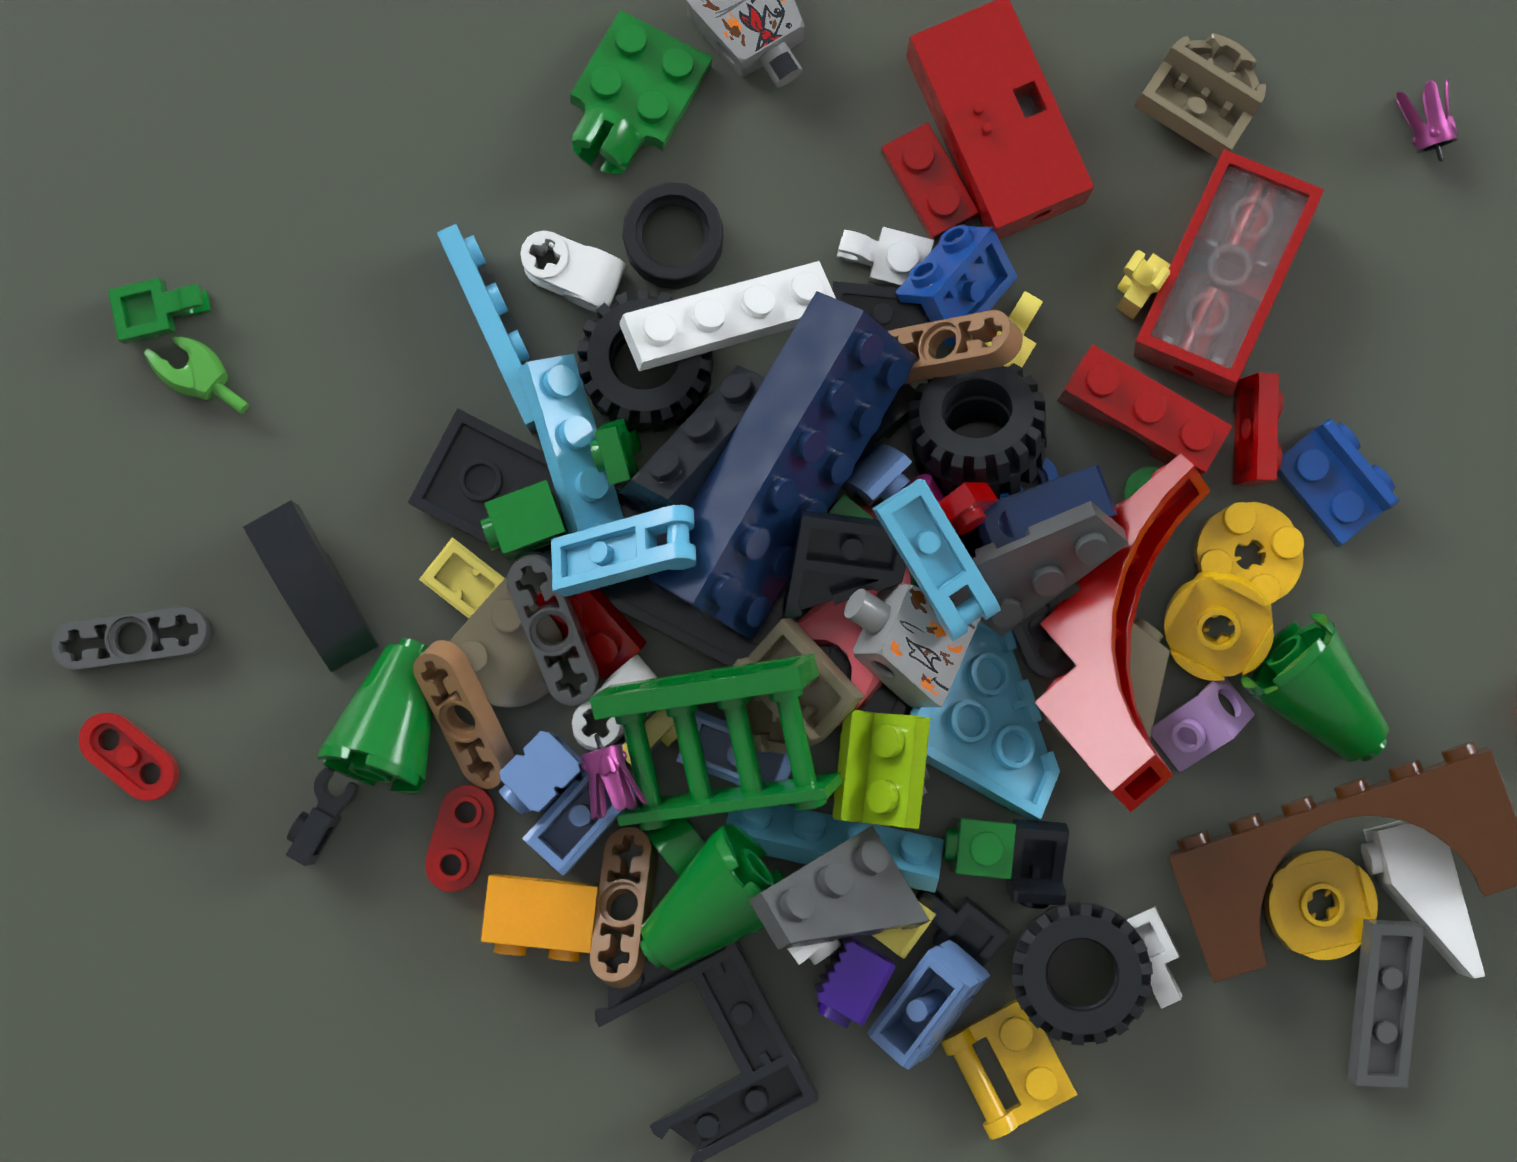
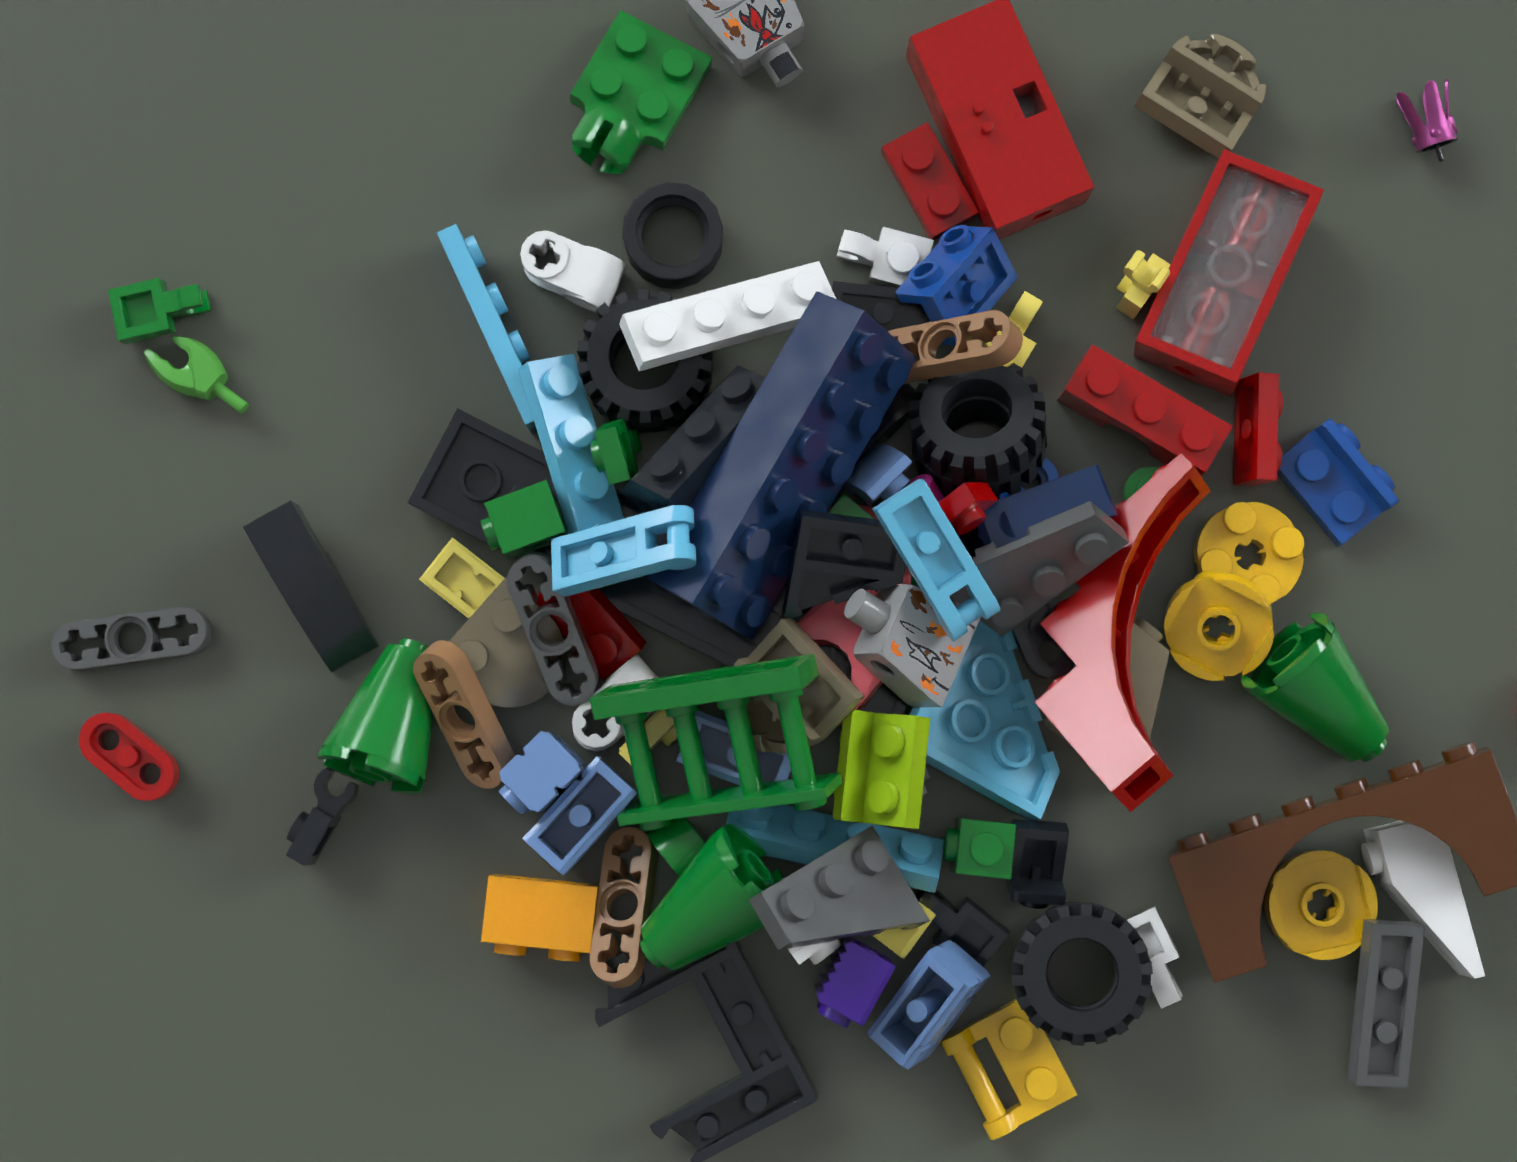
red plate [425,785,496,892] -> none
flat silver piece [580,734,648,820] -> none
lavender bracket [1151,677,1255,772] -> none

